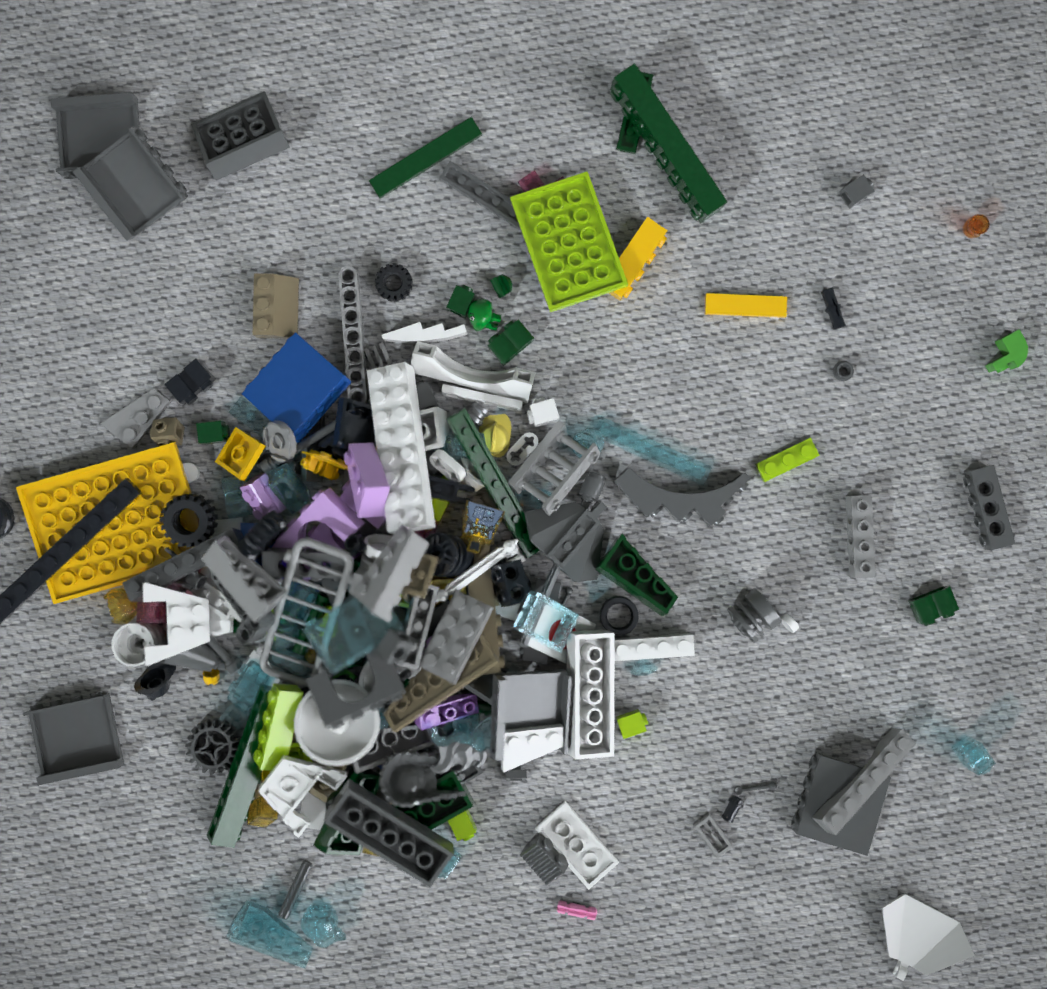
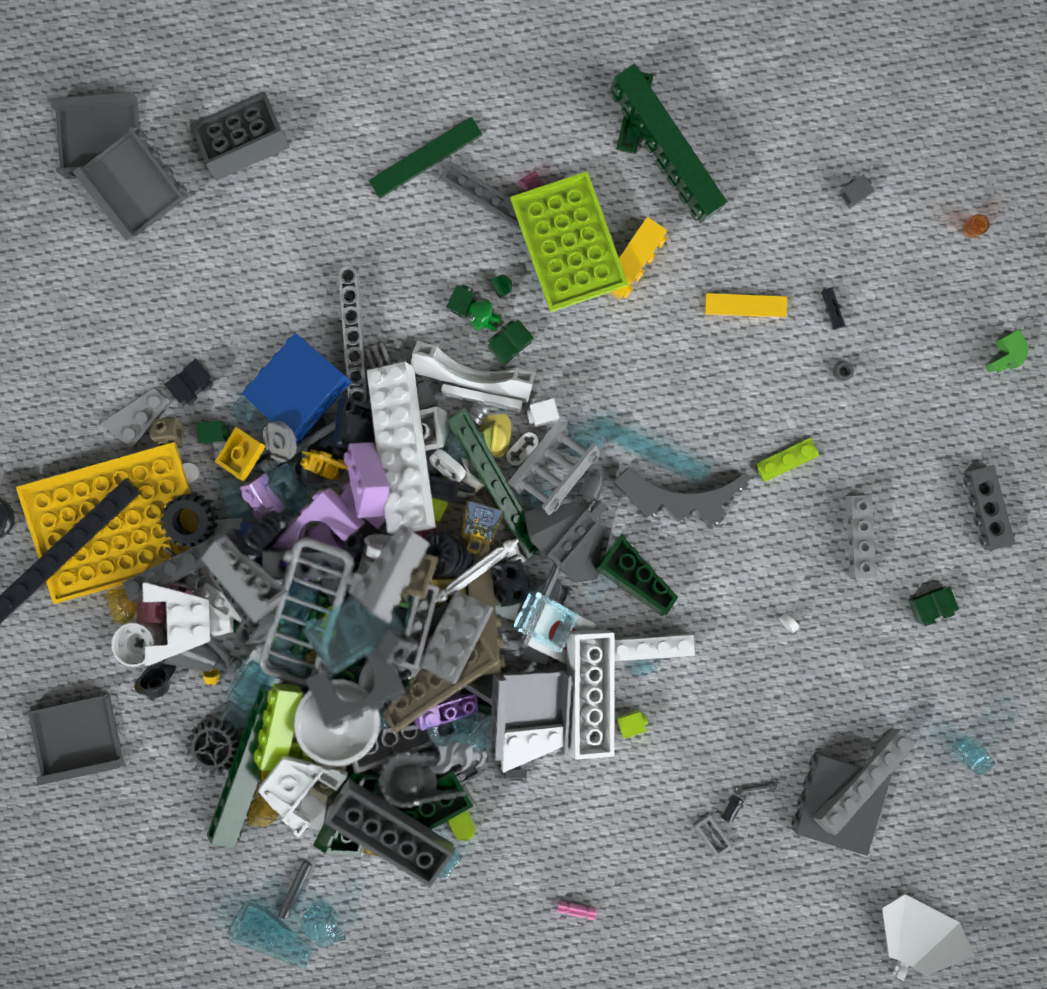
dark tan slope [252,273,299,339] -> none
black tyre [375,263,413,302] -> none
white slope [382,322,468,344] -> none
dark grey brick [520,834,569,885] -> none
white tile [535,800,619,890] -> none
black tyre [600,596,639,635] -> none
dark grey wheel [727,588,782,643] -> none

